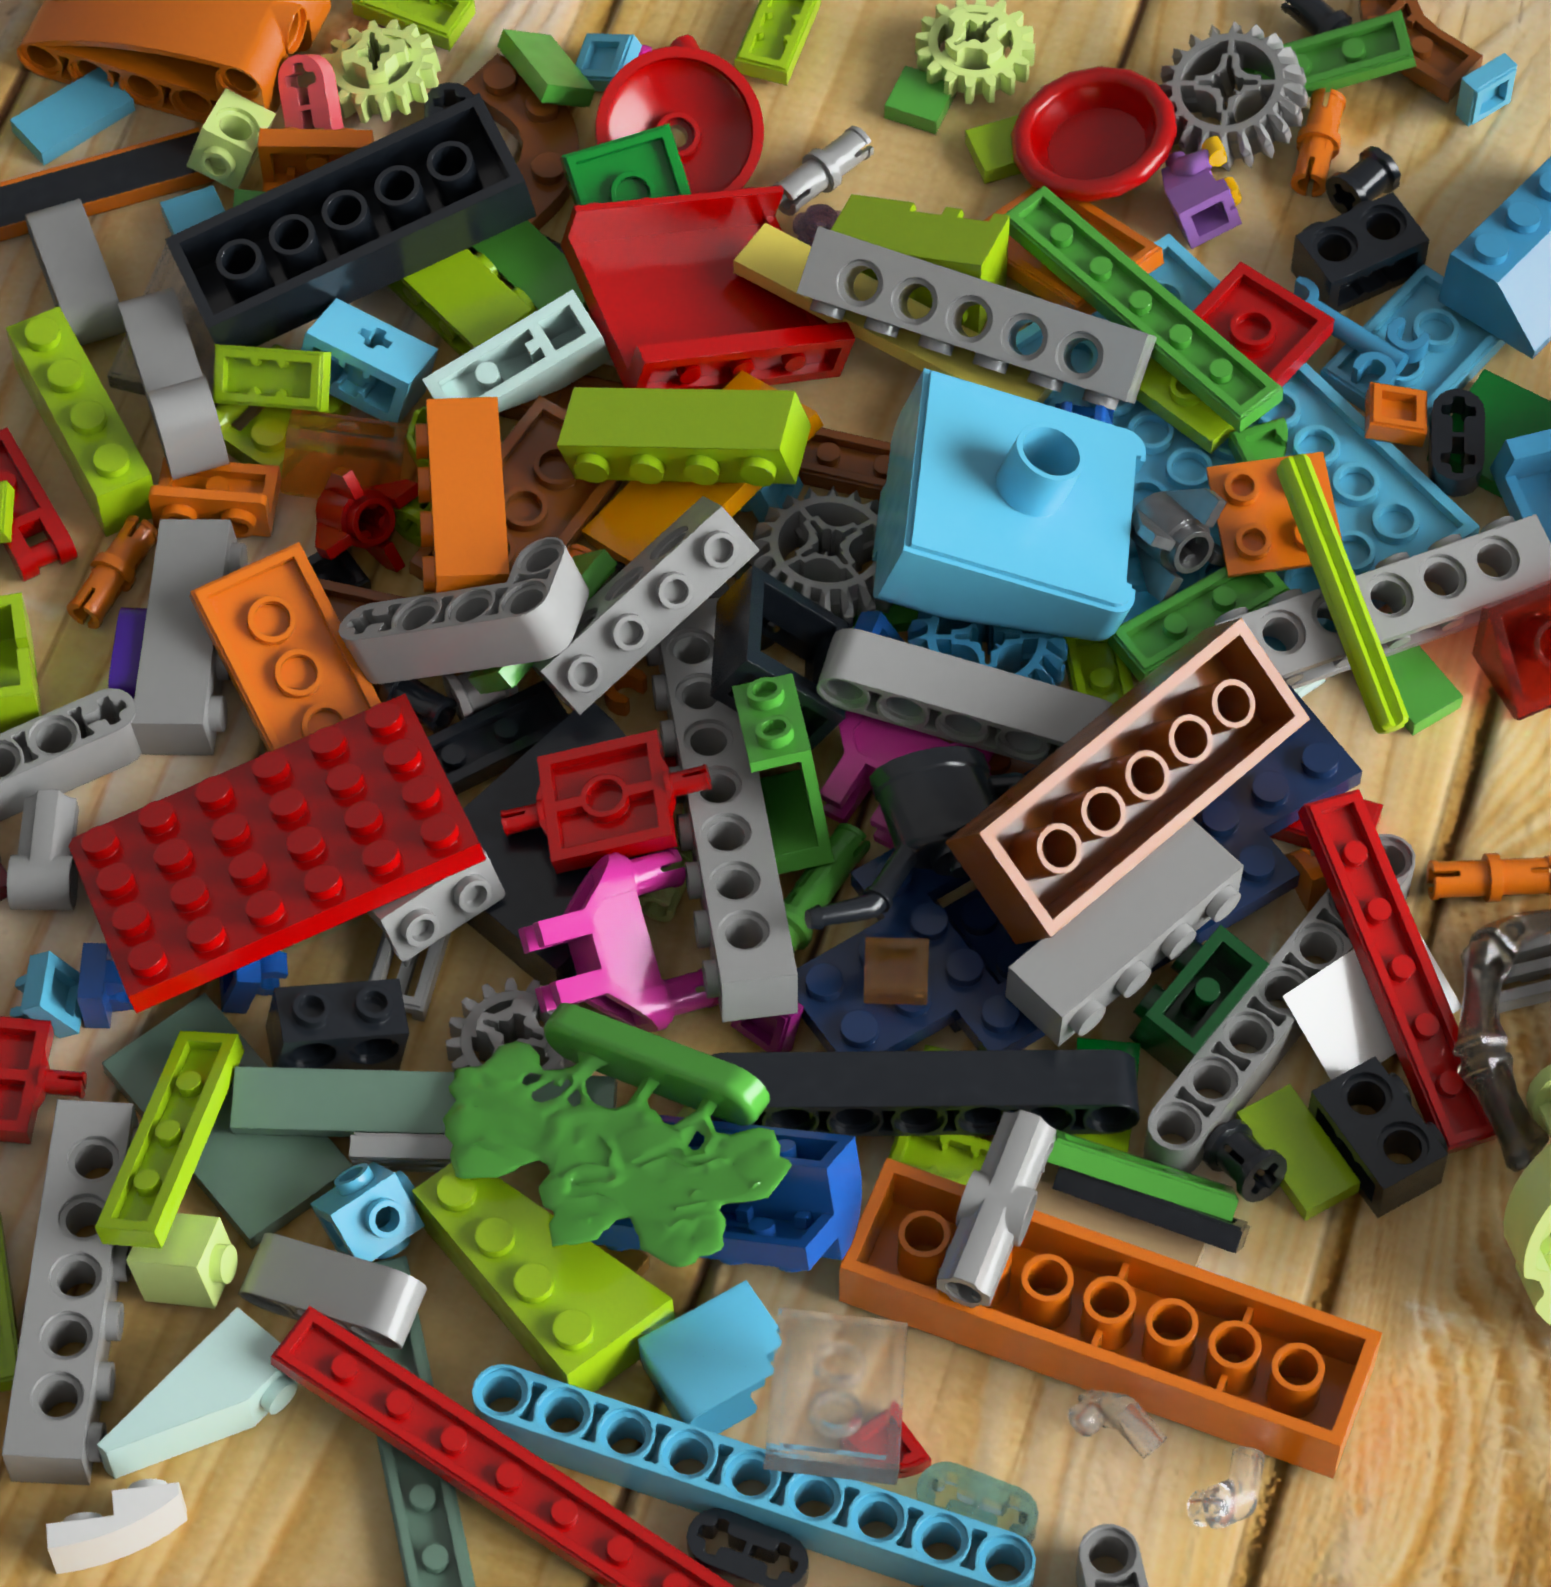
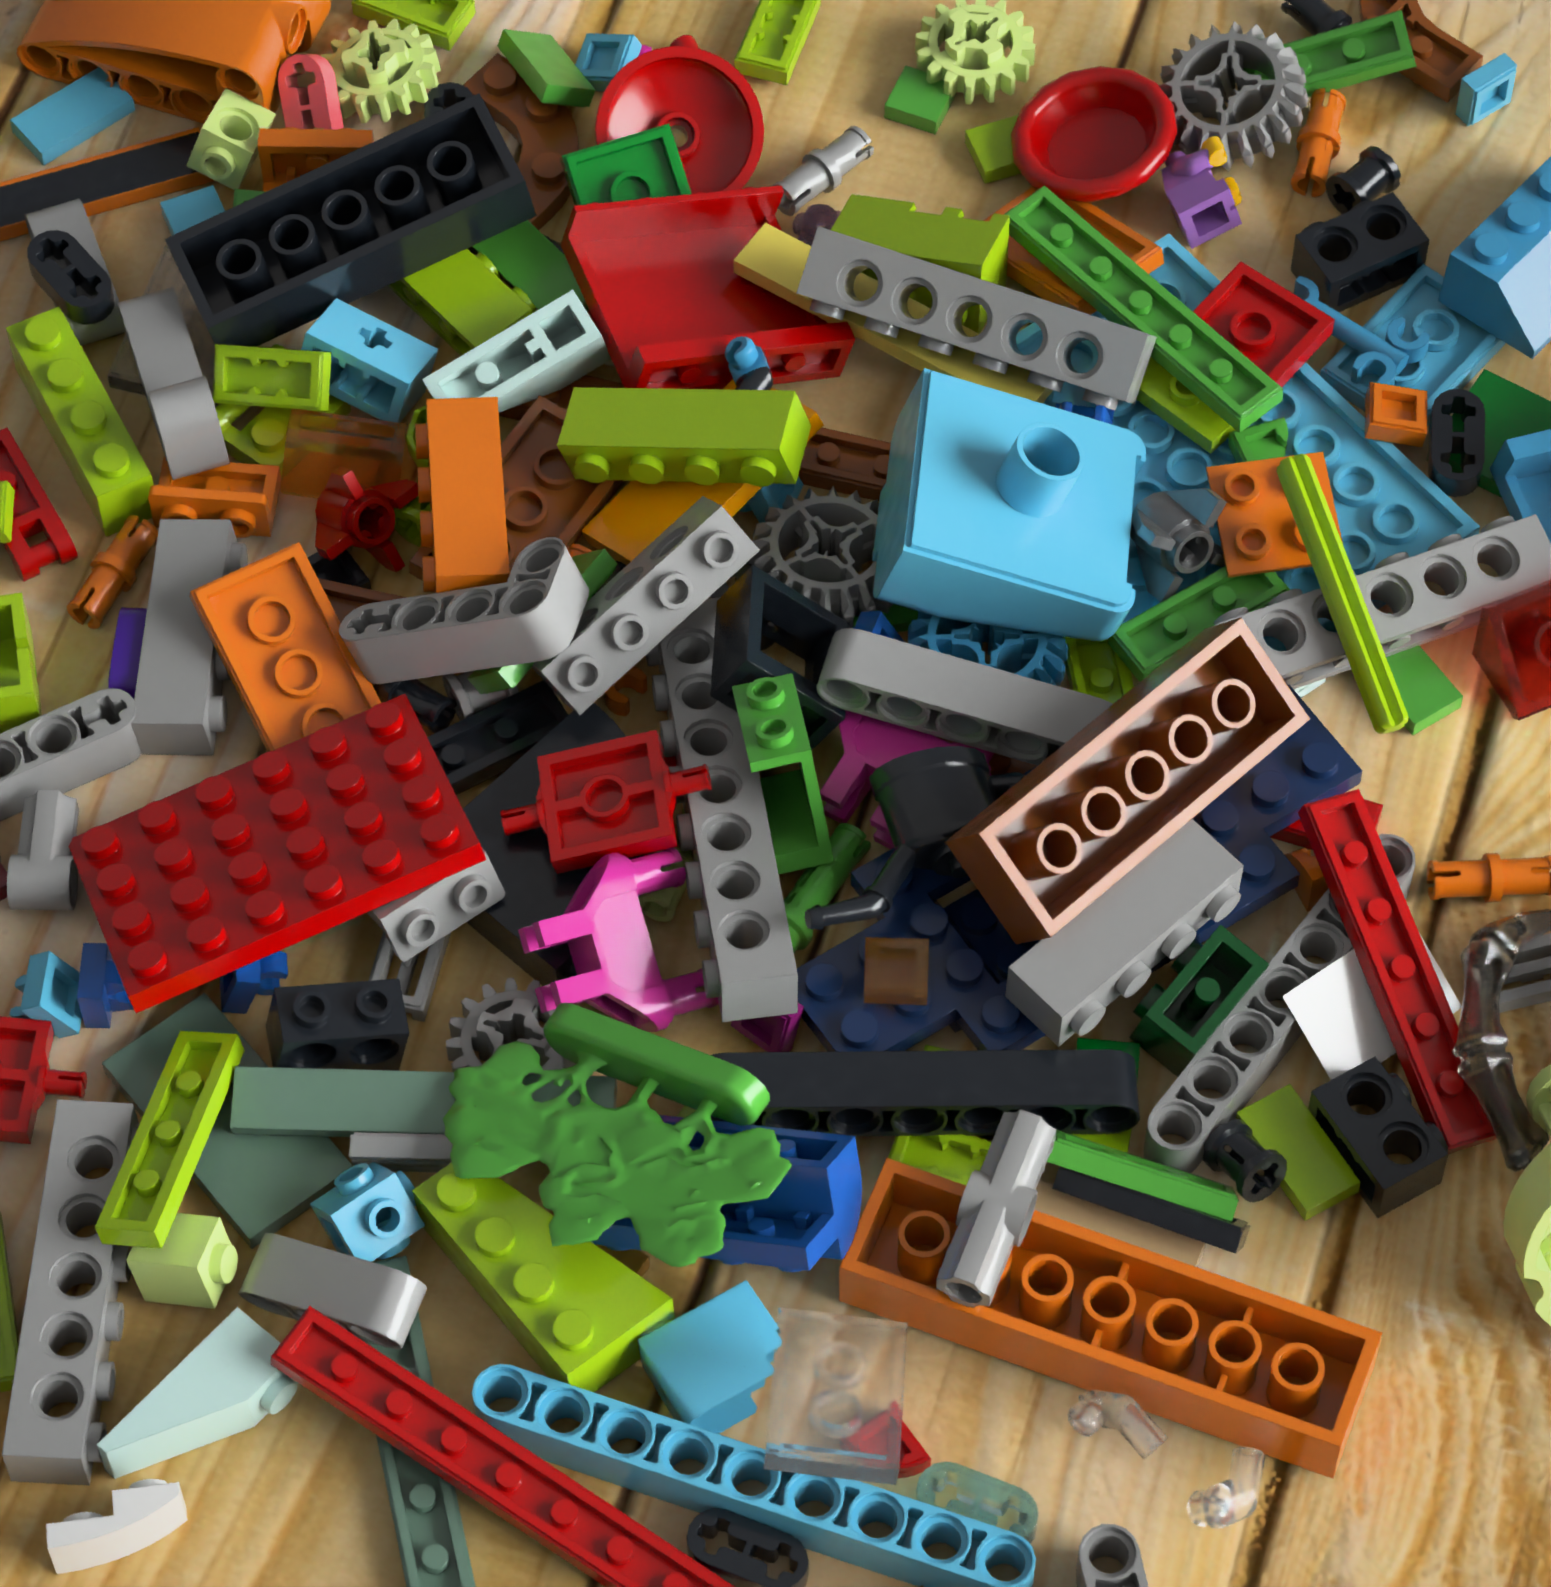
none -> black beam [27,230,115,325]
none -> dark azure arm [725,337,773,390]

